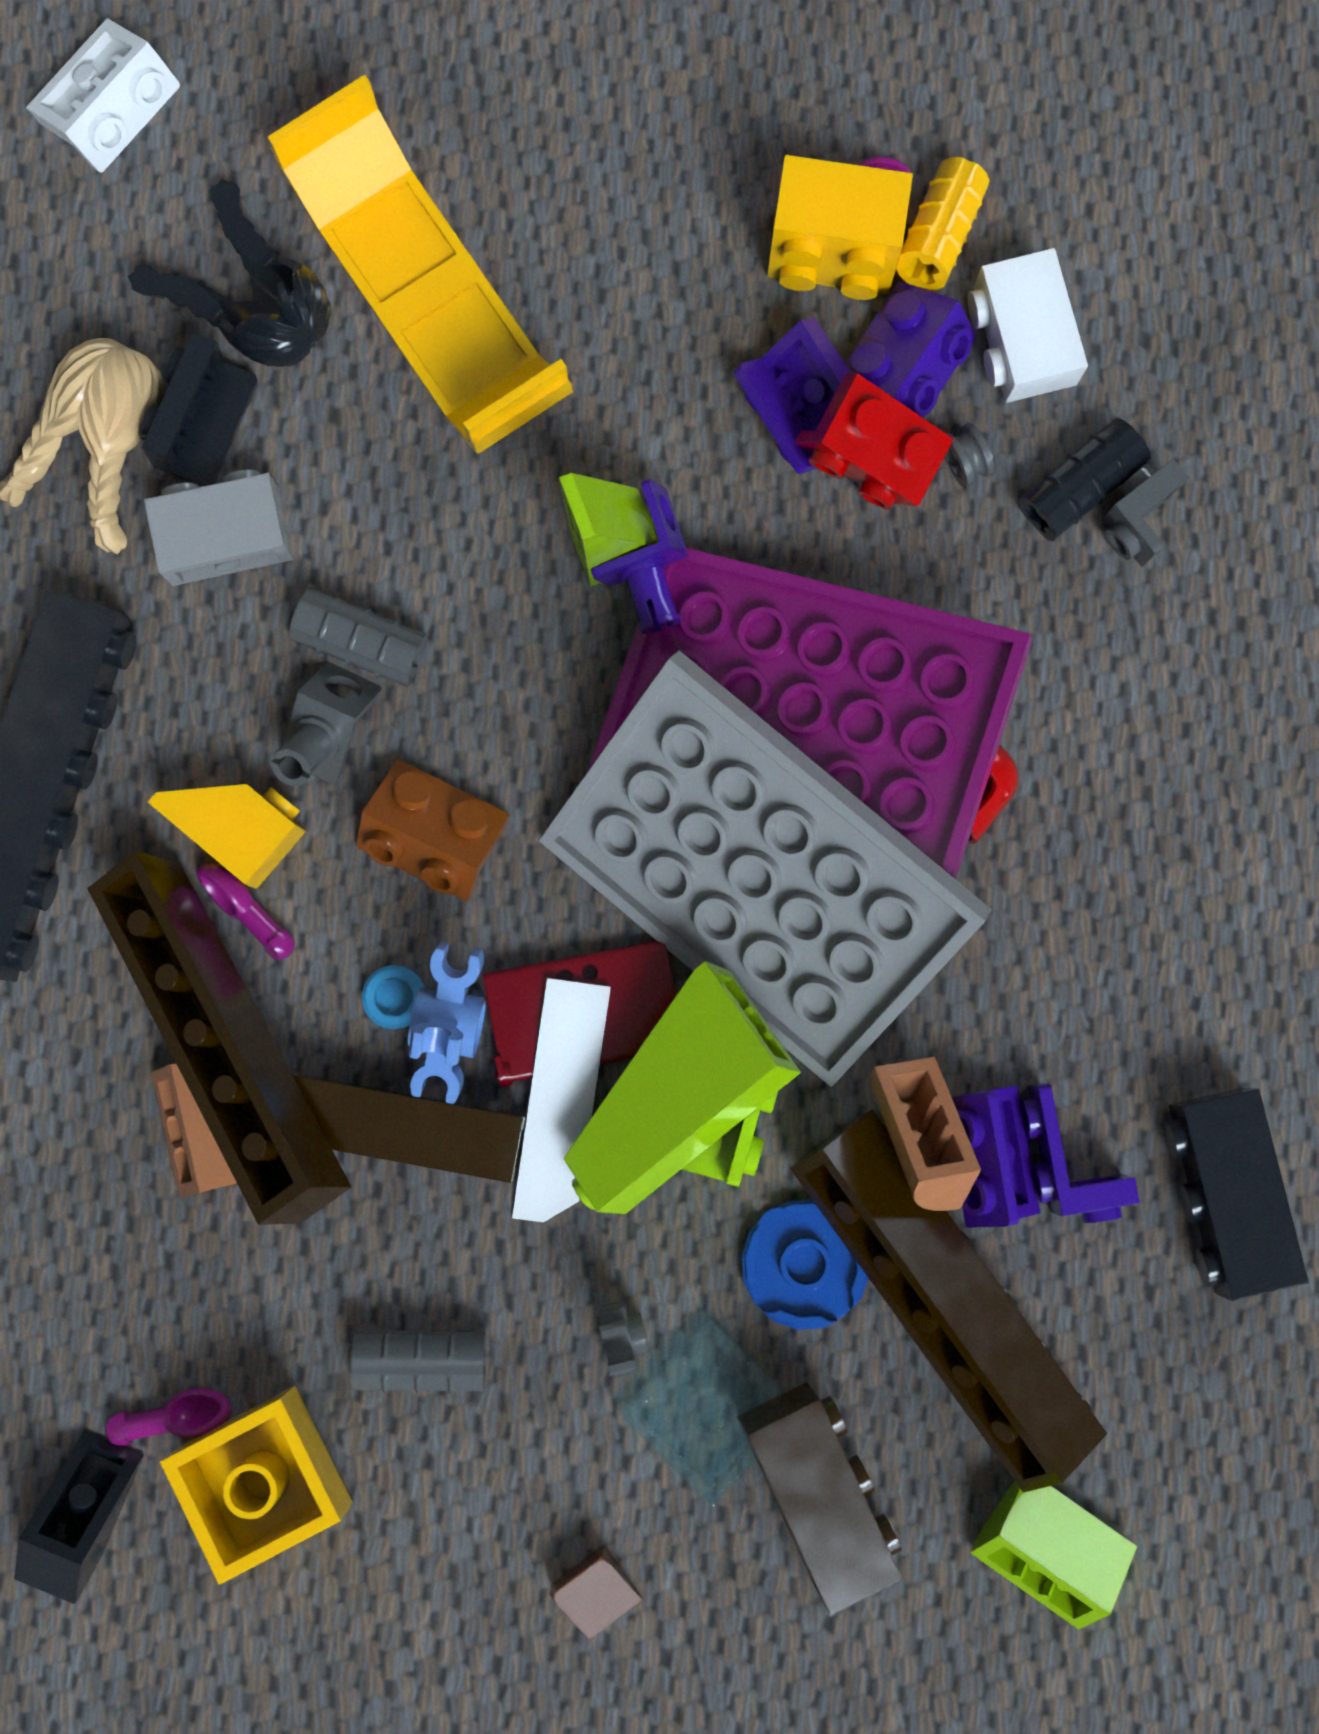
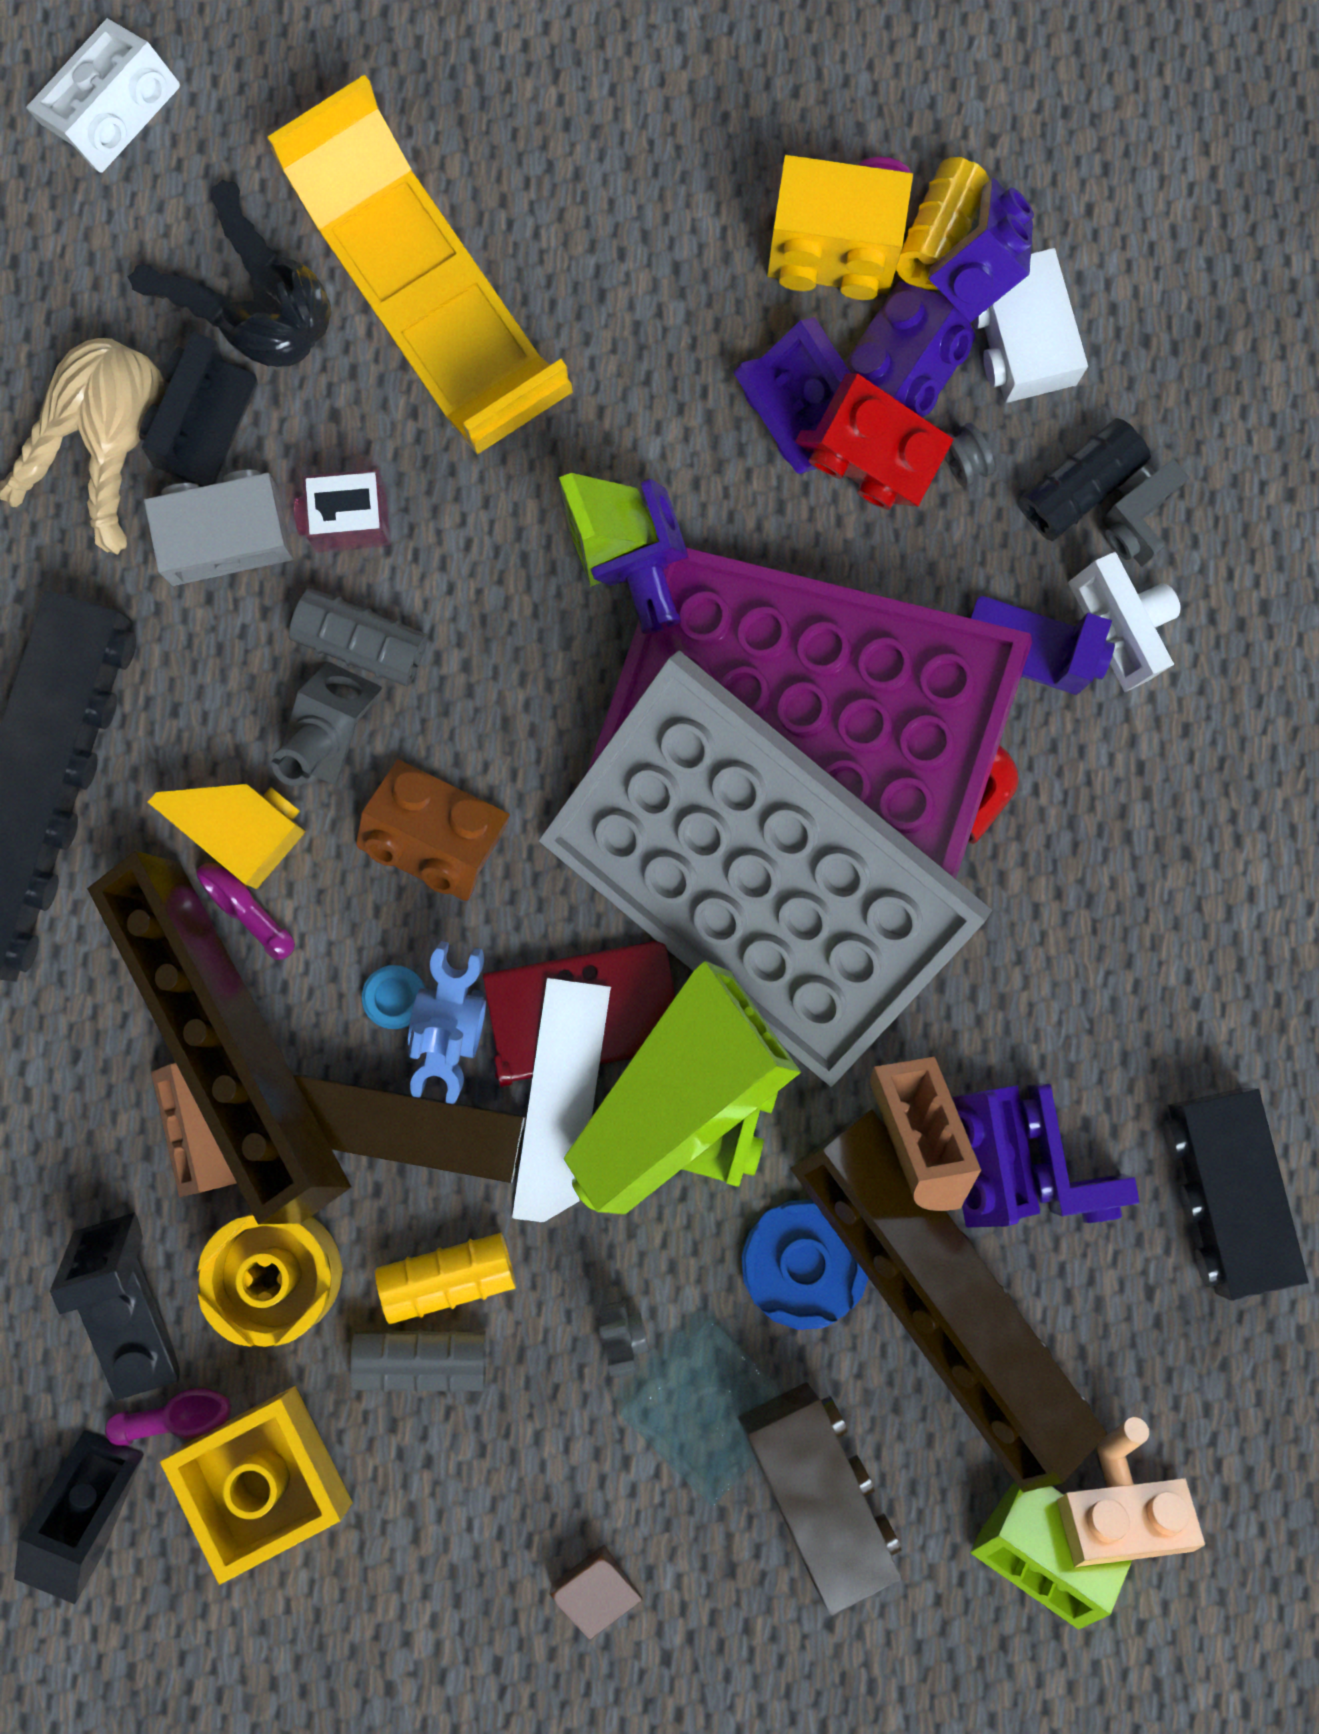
none -> black bracket [50,1212,180,1401]
none -> yellow brick [198,1213,343,1347]
none -> brick [294,469,391,552]
none -> yellow axle [375,1232,516,1324]
none -> dark purple bracket [928,178,1034,323]
none -> dark purple bracket [970,596,1115,695]
none -> light nougat plate [1057,1417,1205,1567]
none -> white tile [1068,552,1180,692]

